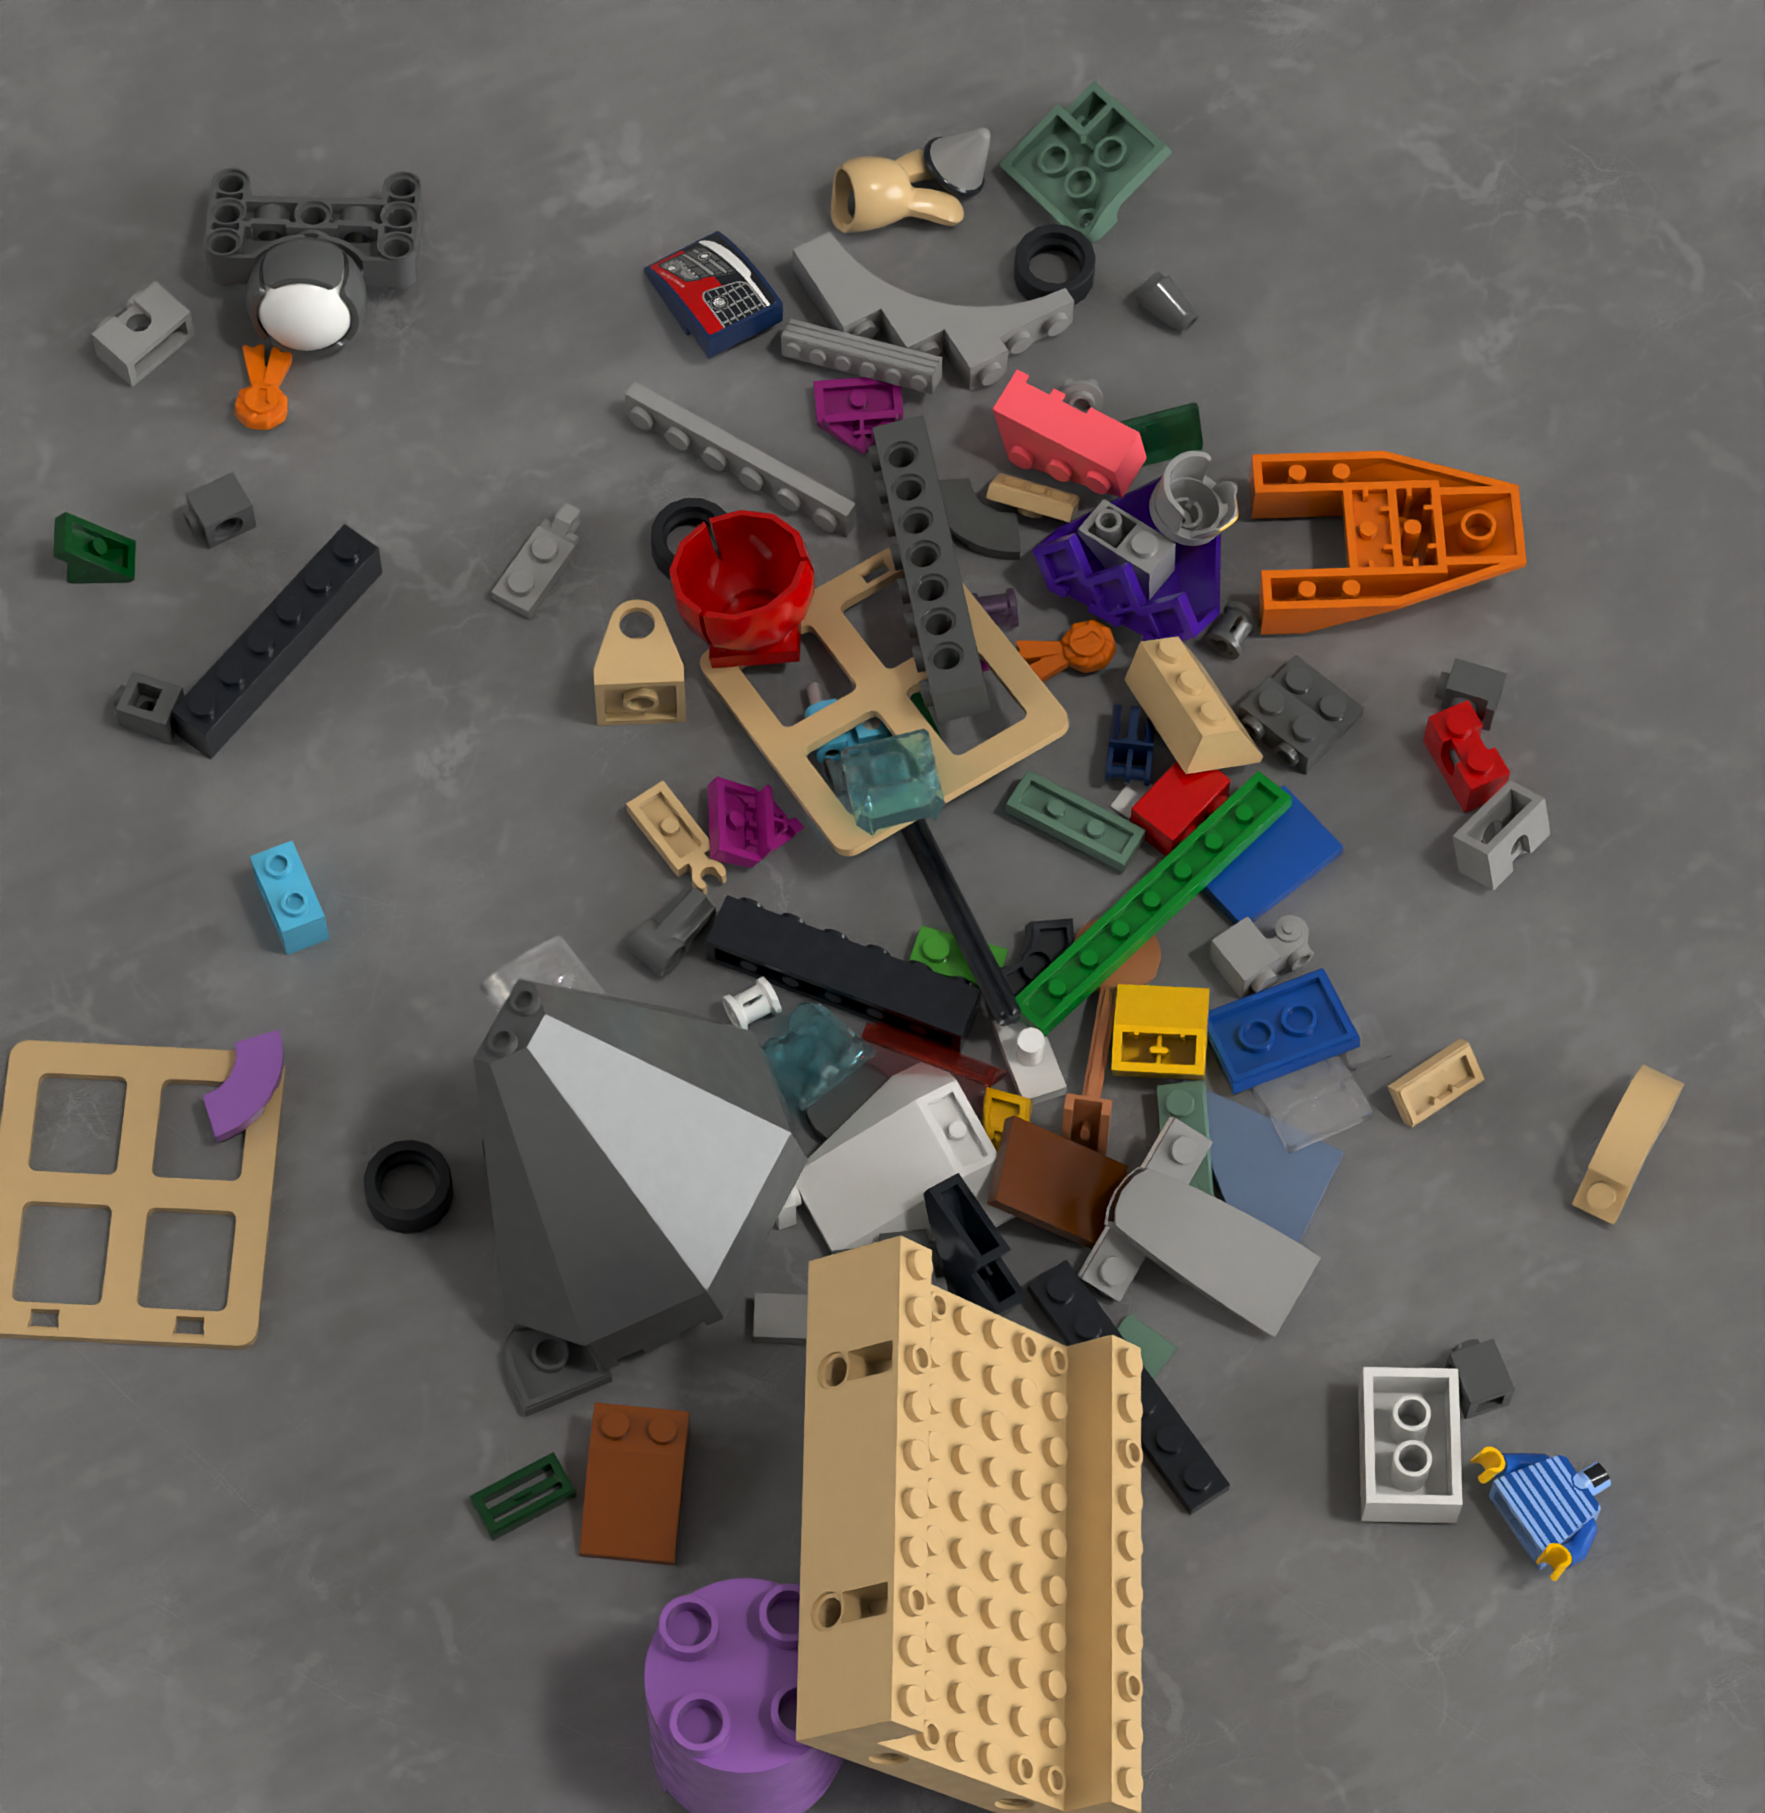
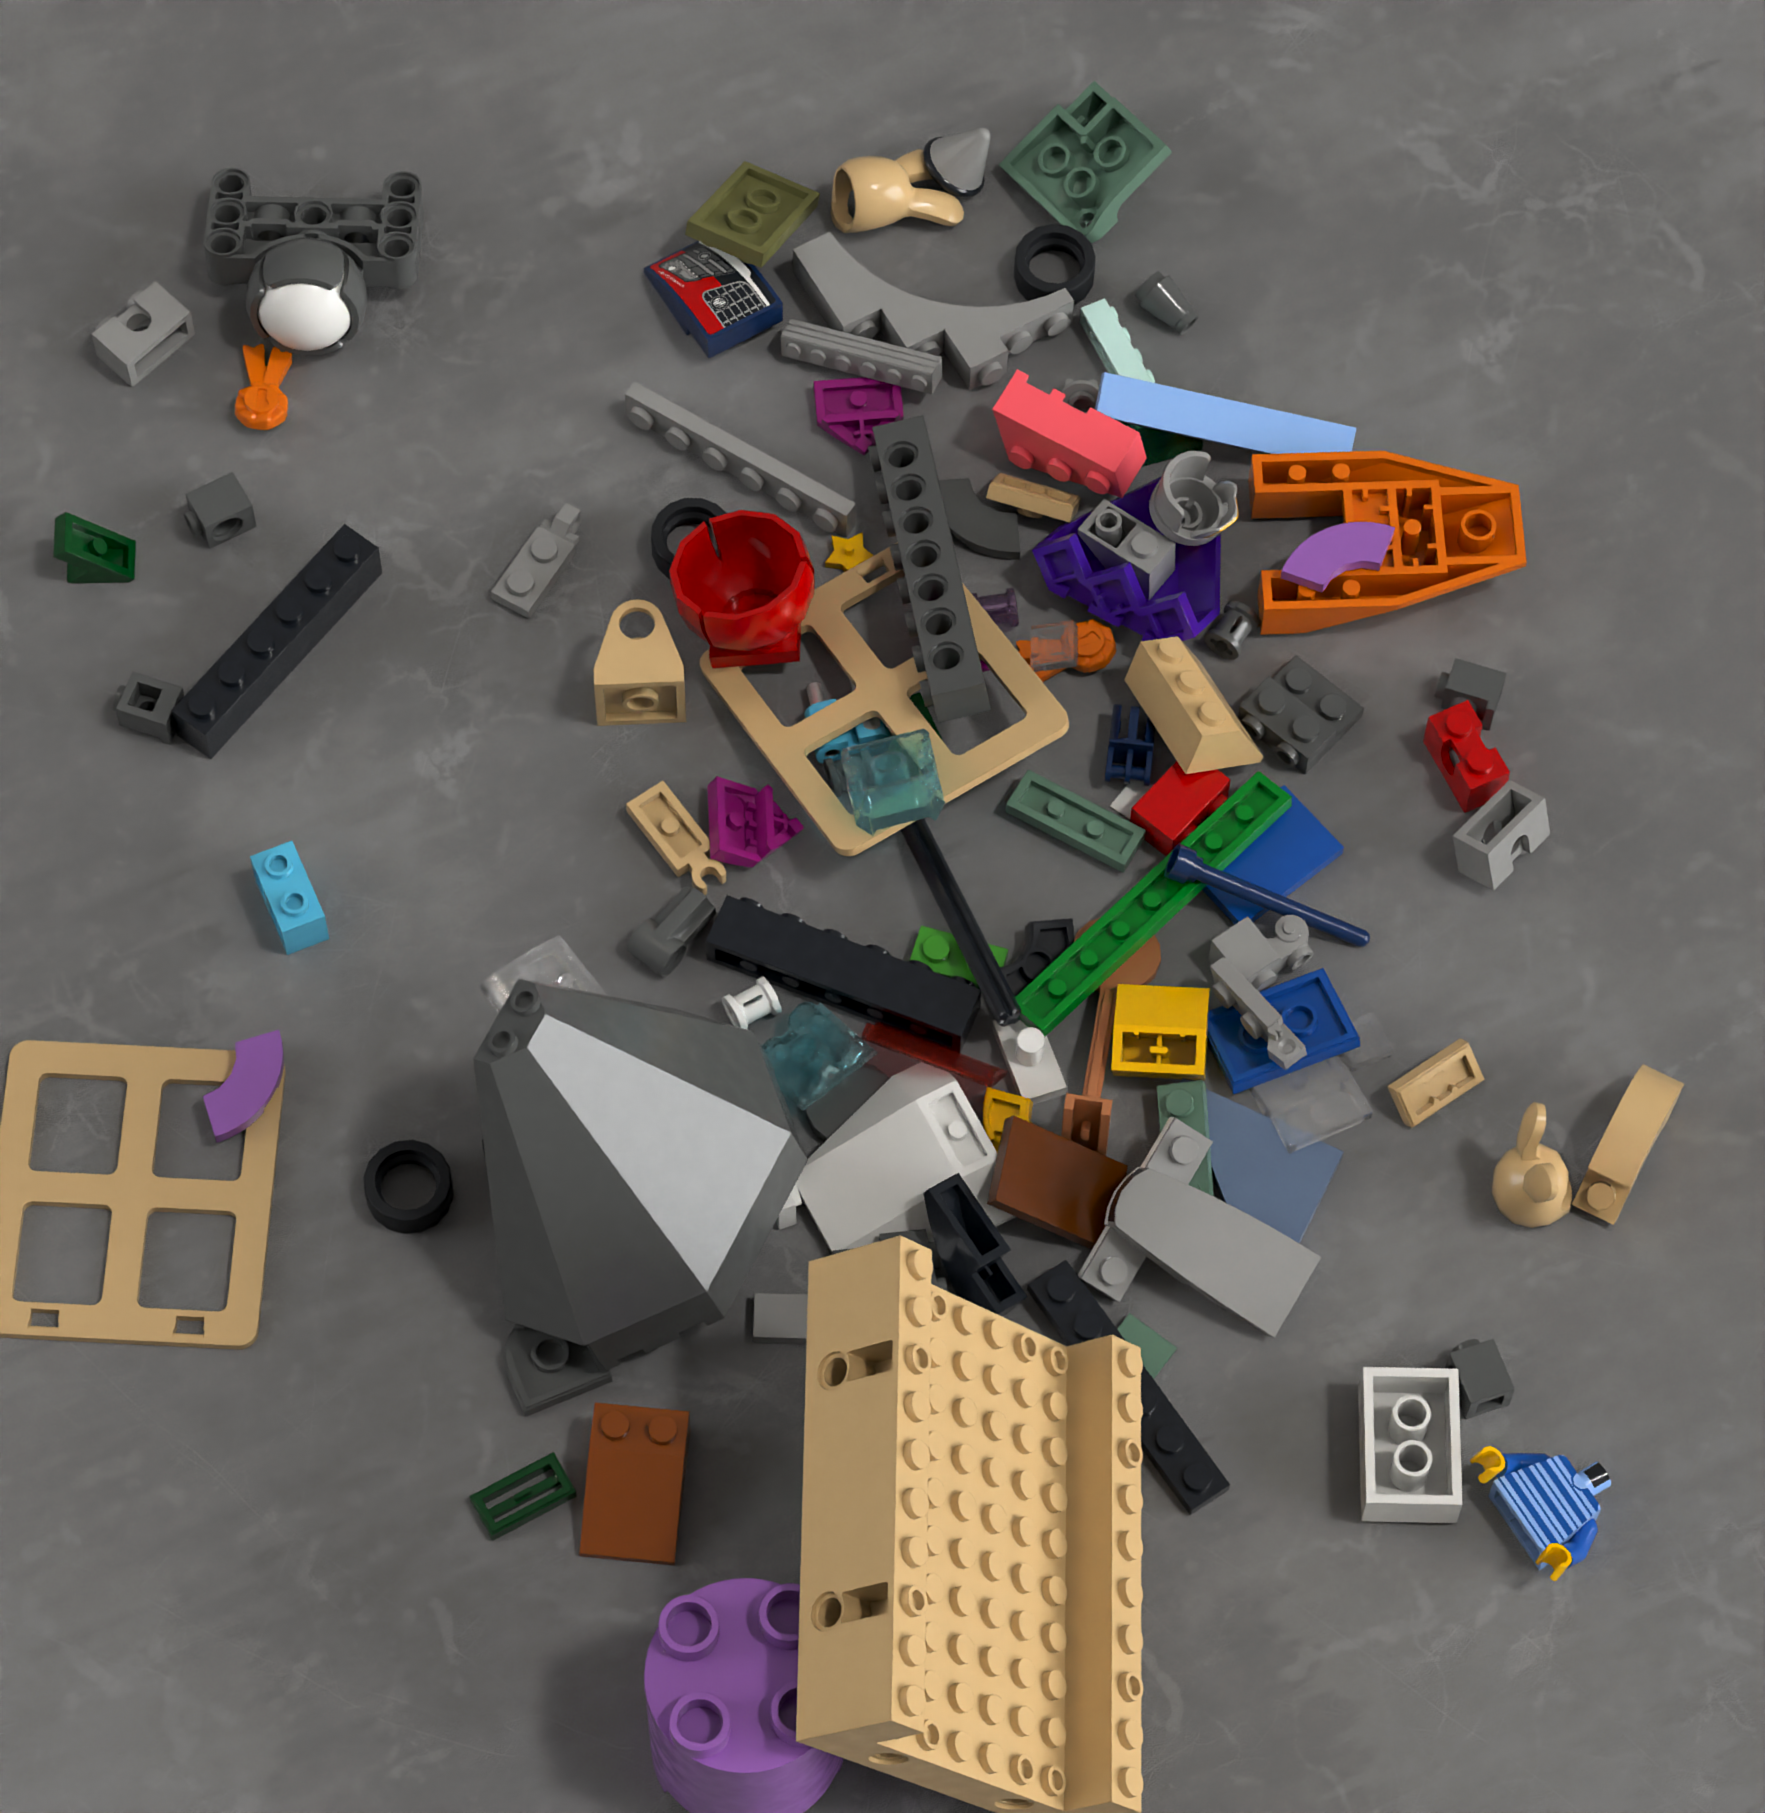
none -> olive plate [685,161,820,268]
none -> yellow piece [825,532,874,572]
none -> clear tile [1030,620,1078,672]
none -> light aqua piece [1079,298,1155,427]
none -> light blue tile [1095,372,1356,454]
none -> dark blue piece [1165,843,1370,947]
none -> light grey hinge [1210,957,1307,1071]
none -> medium lavender tile [1280,522,1395,593]
none -> tan piece [1492,1102,1572,1228]

